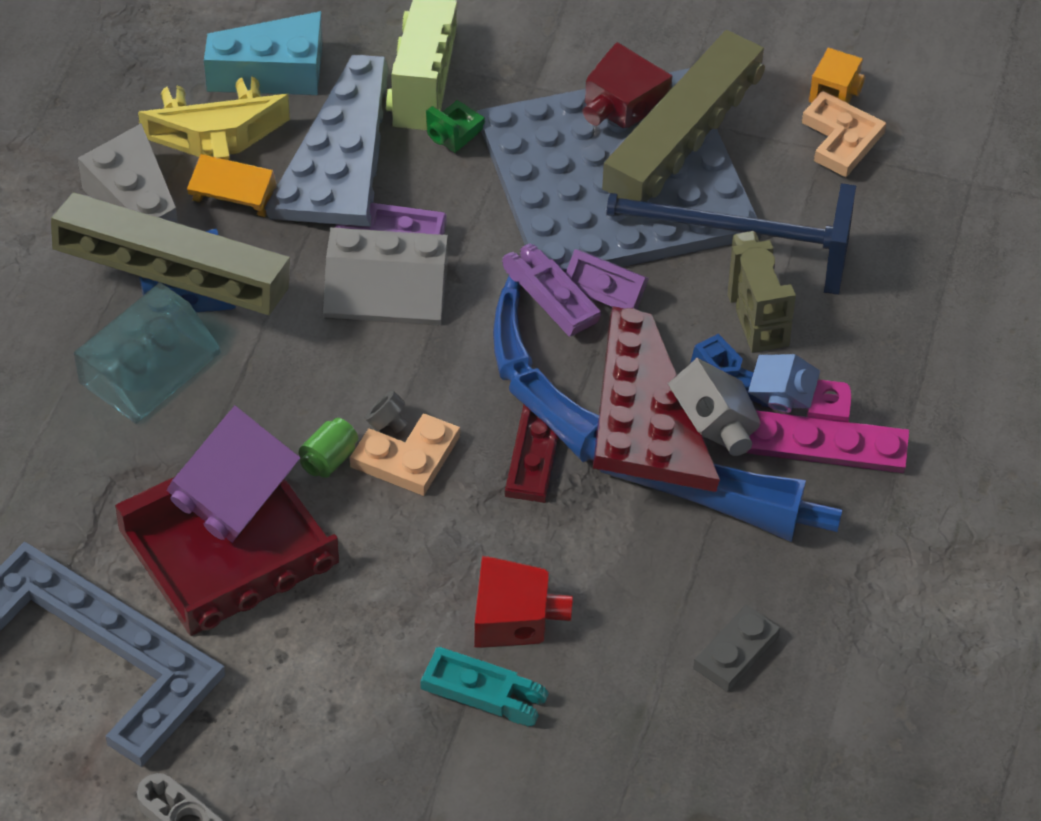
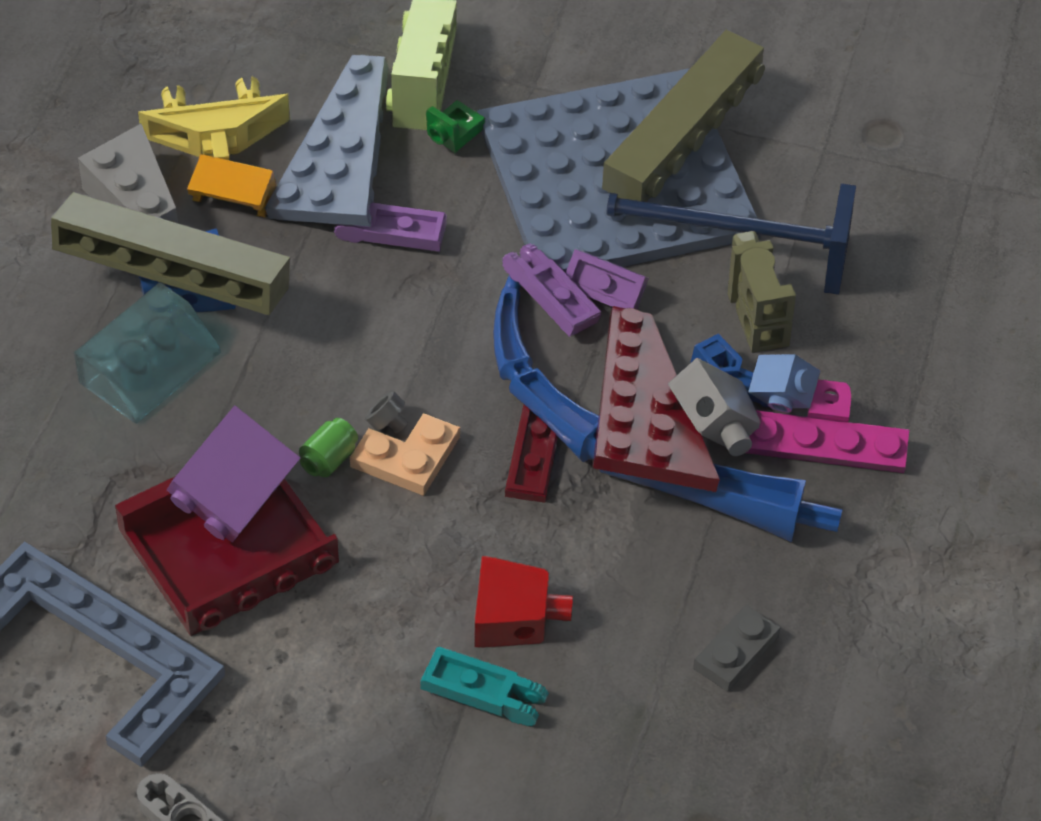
medium azure wedge [204,11,323,95] -> none
light grey slope [323,227,448,325] -> none
dark red torso [583,42,672,128] -> none
light nougat plate [802,91,886,177] -> none
light orange brick [809,47,865,104] -> none

